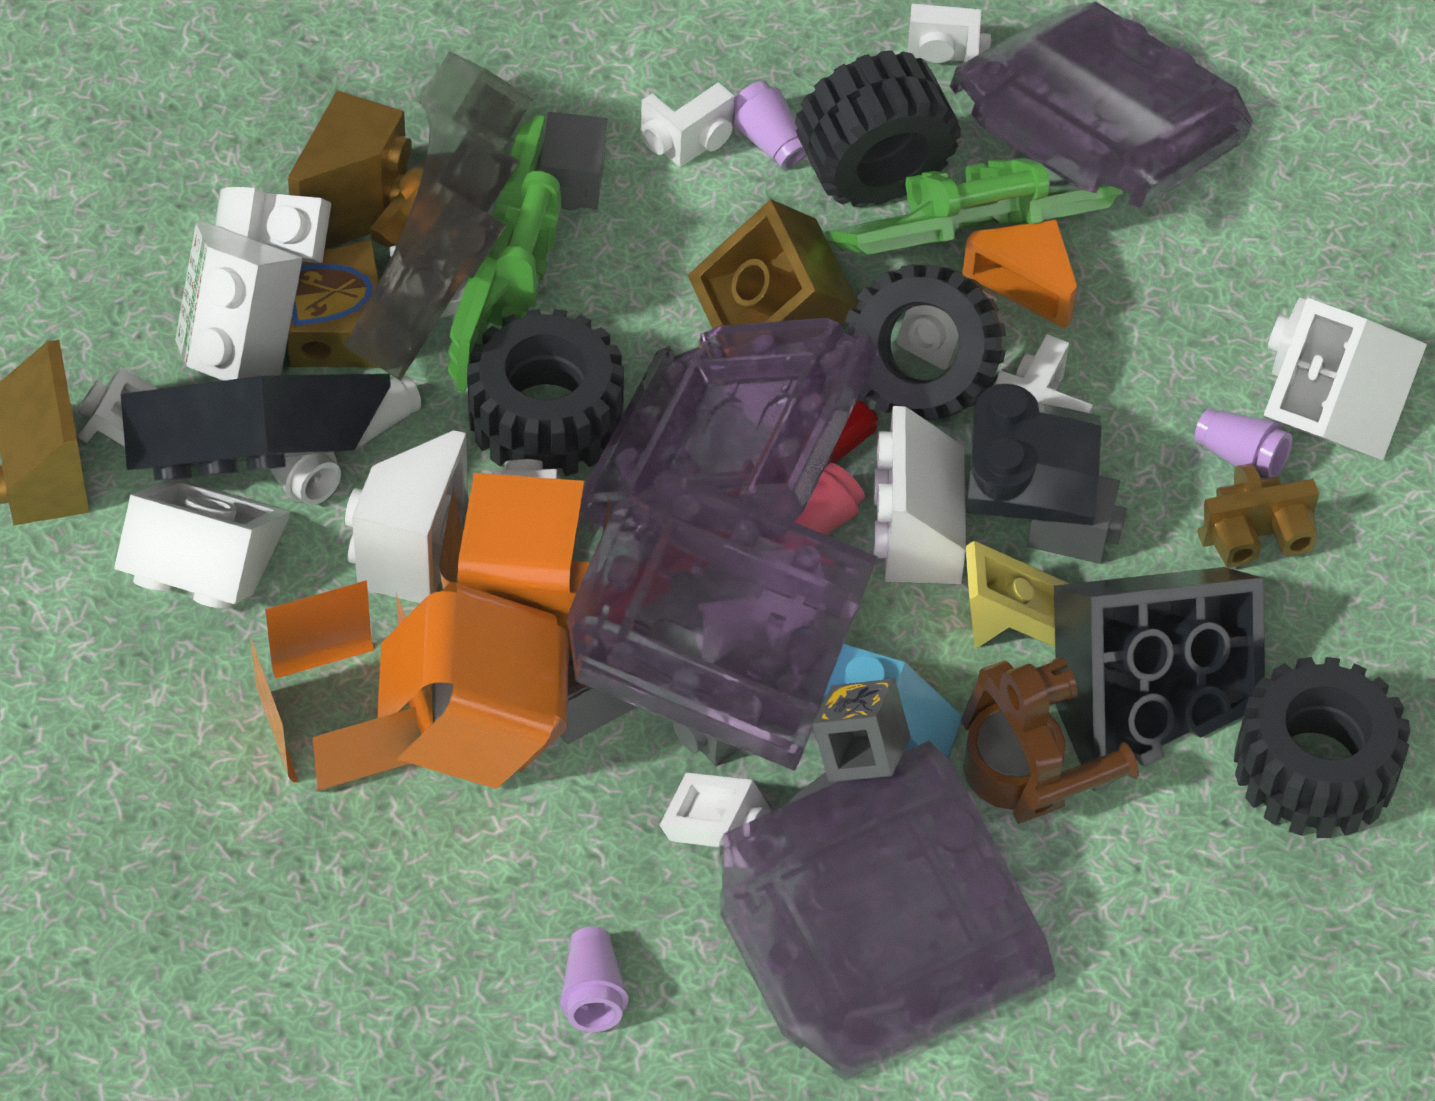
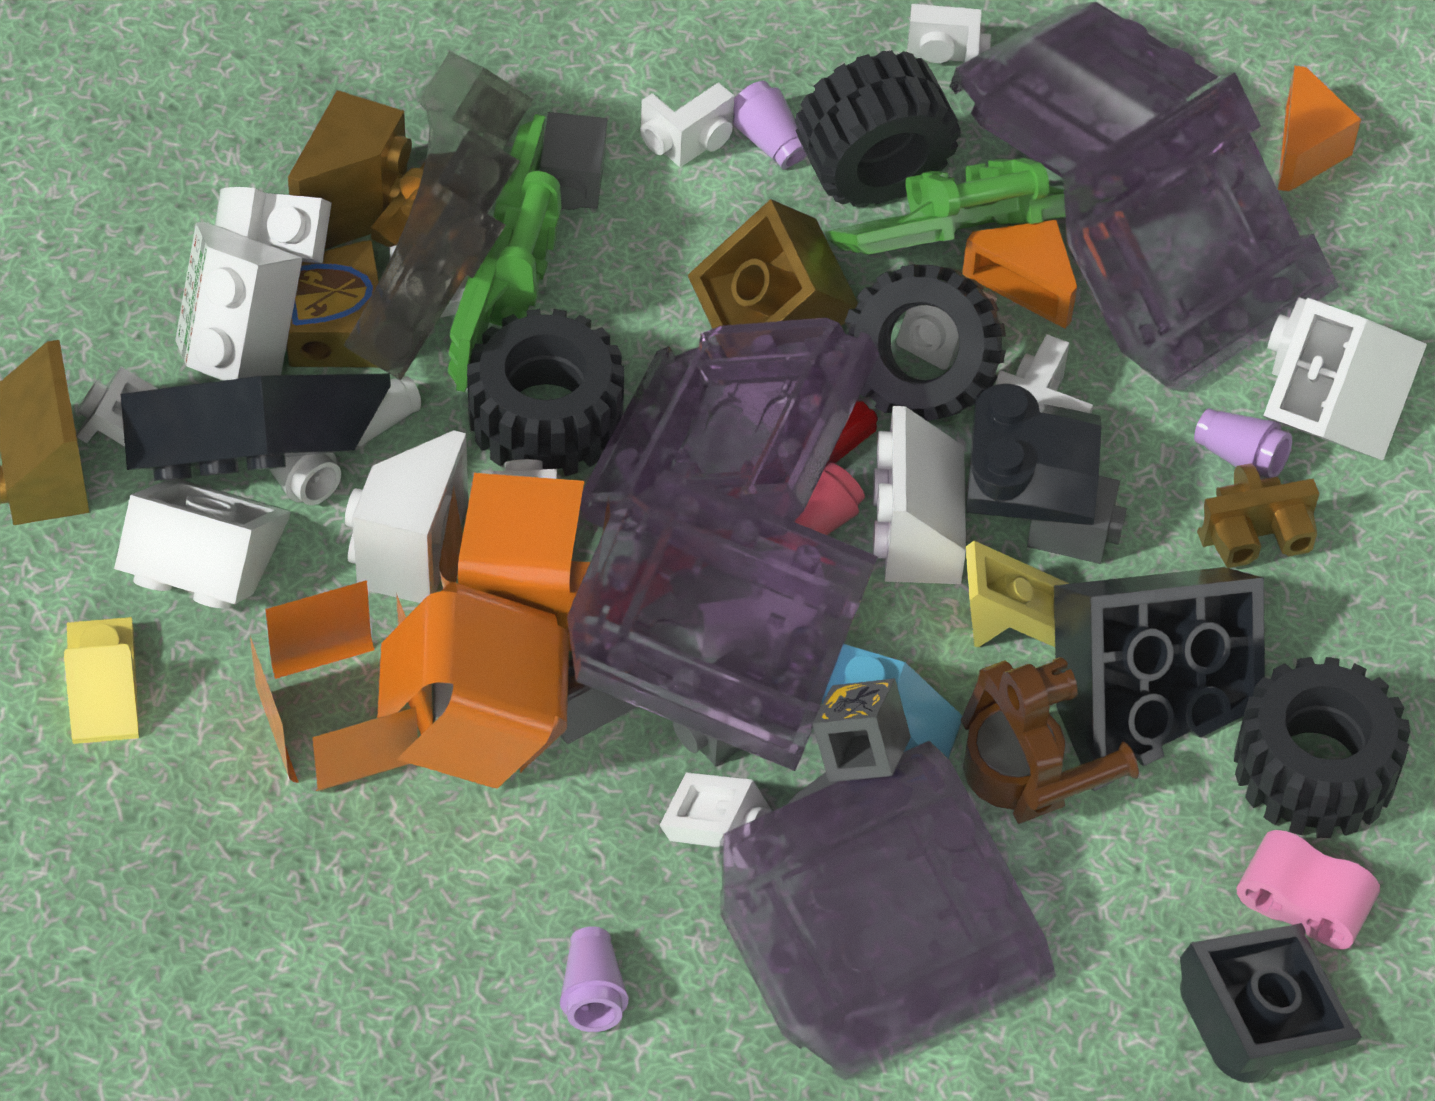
none -> light yellow slope [64,617,139,744]
none -> clear purple wedge [1063,72,1339,390]
none -> black slope [1180,923,1362,1083]
none -> bright pink axle [1236,830,1380,950]
none -> orange slope [1278,65,1361,191]

